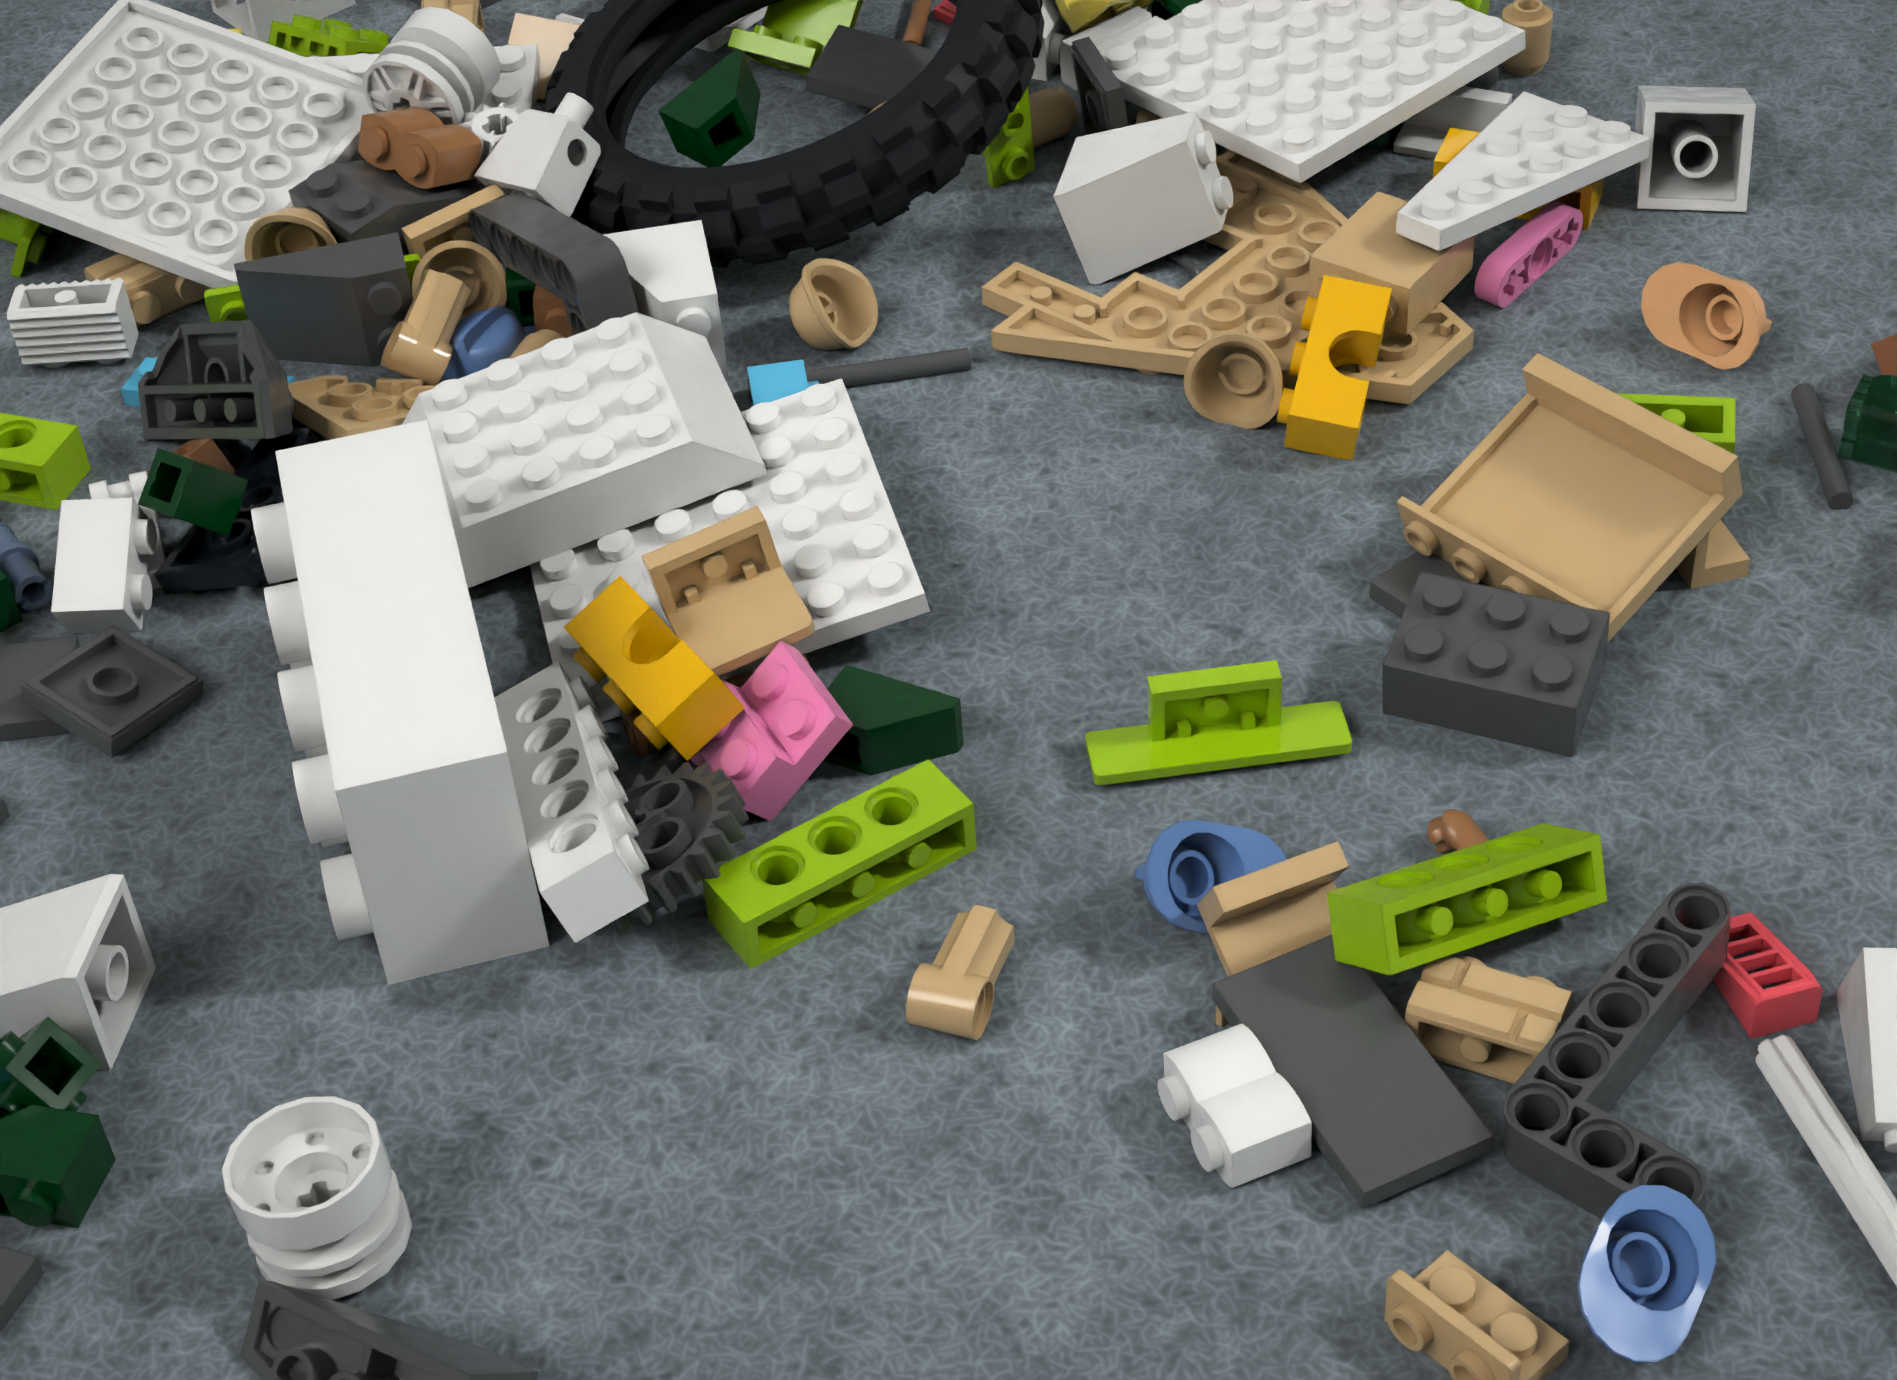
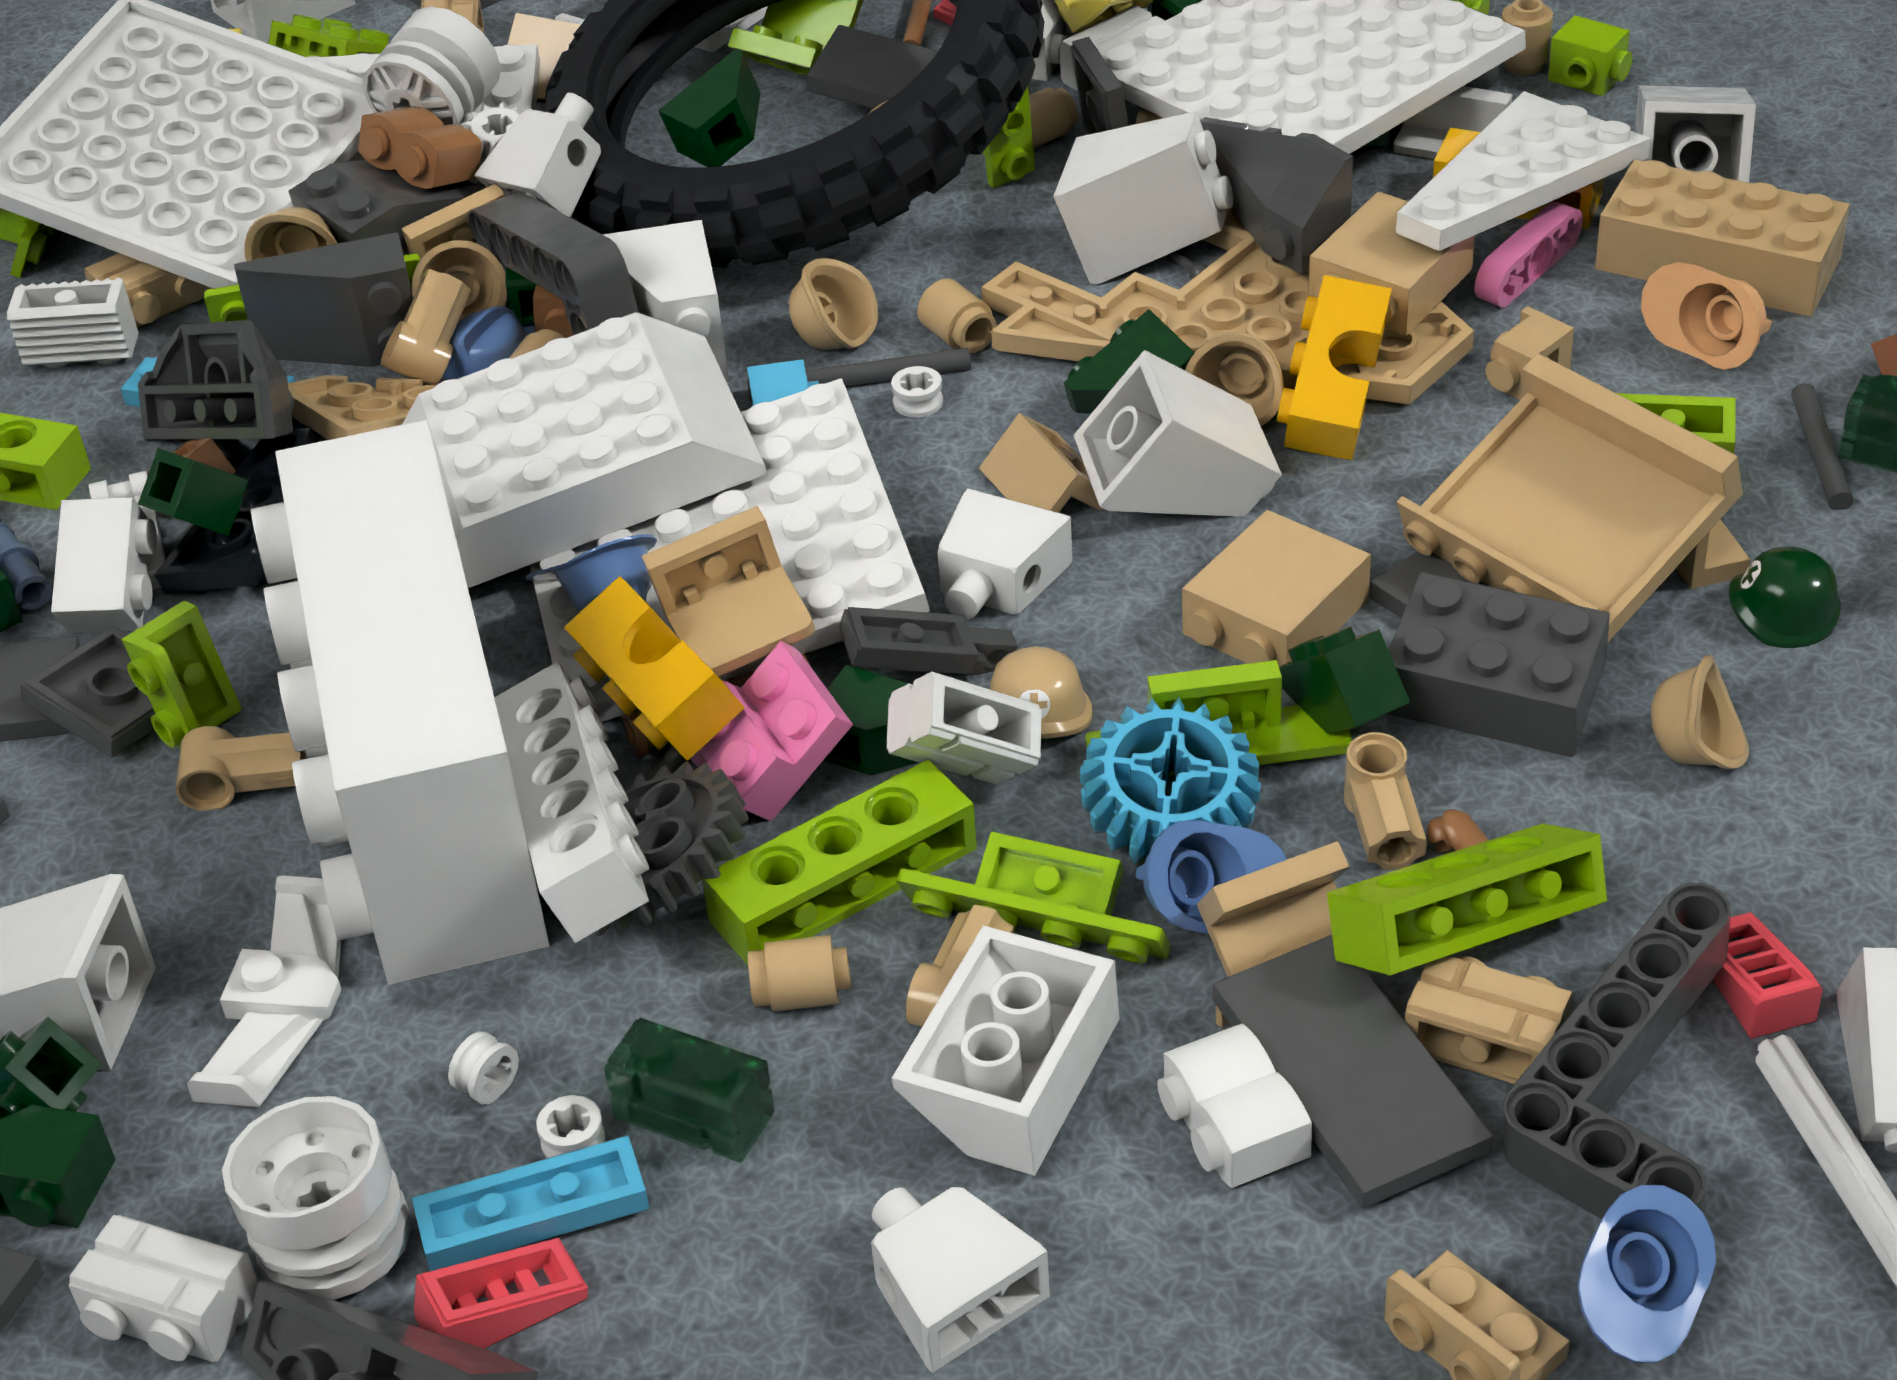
none -> white brick [69,1215,258,1362]
none -> lime bracket [122,601,242,748]
none -> tan piece [176,726,307,811]
none -> white plate [187,876,341,1108]
none -> medium azure plate [411,1135,650,1271]
none -> coral slope [414,1237,588,1348]
none -> white bush [448,1031,519,1104]
none -> medium blue piece [525,534,657,612]
none -> white bush [536,1095,606,1159]
none -> clear green brick [604,1018,775,1163]
none -> tan brick [748,935,851,1012]
none -> dark grey hinge [839,607,1018,675]
none -> white torso [871,1187,1050,1373]
none -> white brick [886,671,1042,784]
none -> white bush [891,366,943,418]
none -> white slope [892,925,1120,1176]
none -> lime bracket [896,831,1171,964]
none -> tan brick [917,278,996,353]
none -> white torso [938,488,1072,620]
none -> tan panel [979,413,1103,513]
none -> tan helmet [990,646,1093,739]
none -> dark green slope [1063,309,1195,414]
none -> white slope [1074,350,1282,517]
none -> medium azure gear [1080,697,1261,865]
none -> tan brick [1182,510,1371,666]
none -> dark grey wedge [1200,117,1353,275]
none -> dark green slope [1279,626,1410,734]
none -> tan piece [1344,732,1427,871]
none -> tan brick [1485,306,1574,400]
none -> lime brick [1548,15,1632,96]
none -> tan brick [1595,159,1850,317]
none -> tan helmet [1651,654,1749,769]
none -> dark green helmet [1728,546,1841,648]

